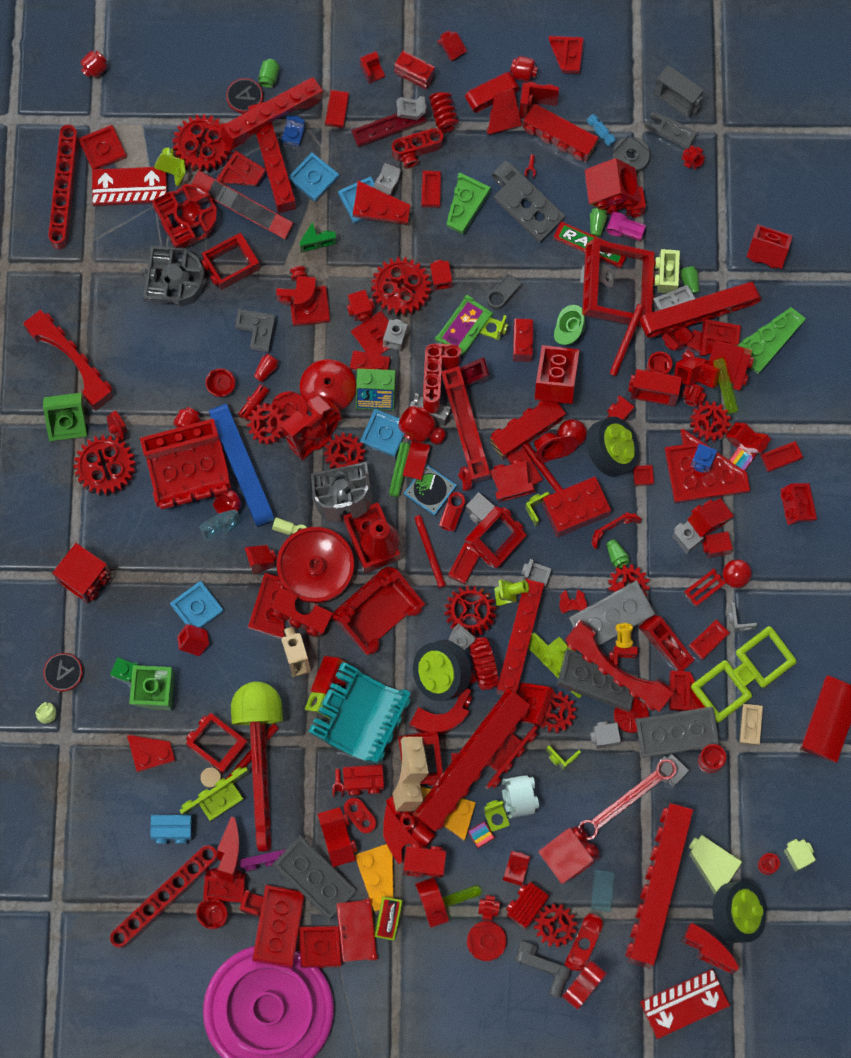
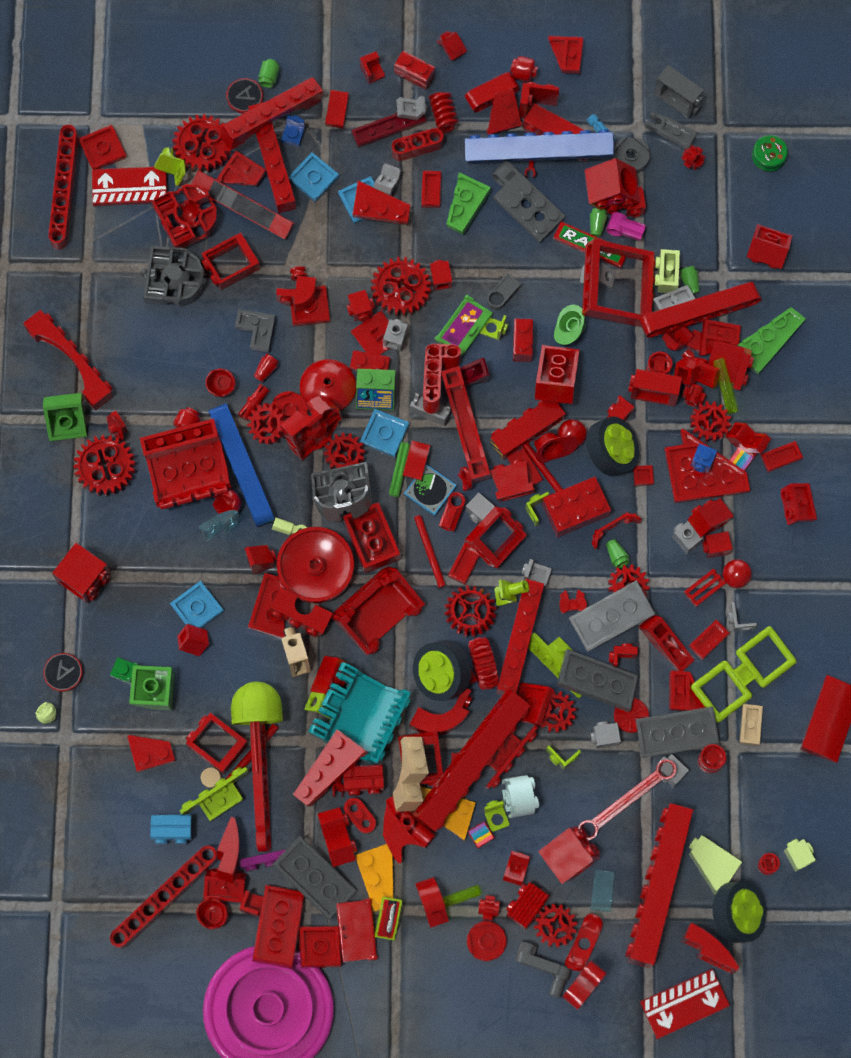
red head [80,51,108,78] -> none
green slope [299,222,337,253] -> none
red cone [361,520,399,560] -> none
red piece [398,406,446,445] -> none
red bush [401,152,419,169] -> none
red brick [403,844,446,878] -> none
light grey bracket [448,623,475,651] -> none
red arch [565,620,674,712] -> none
red bar [609,304,645,376] -> none
yellow bush [615,623,633,648] -> none
none -> wing [293,730,368,807]
none -> brick [465,129,615,164]
none -> green head [752,135,788,172]

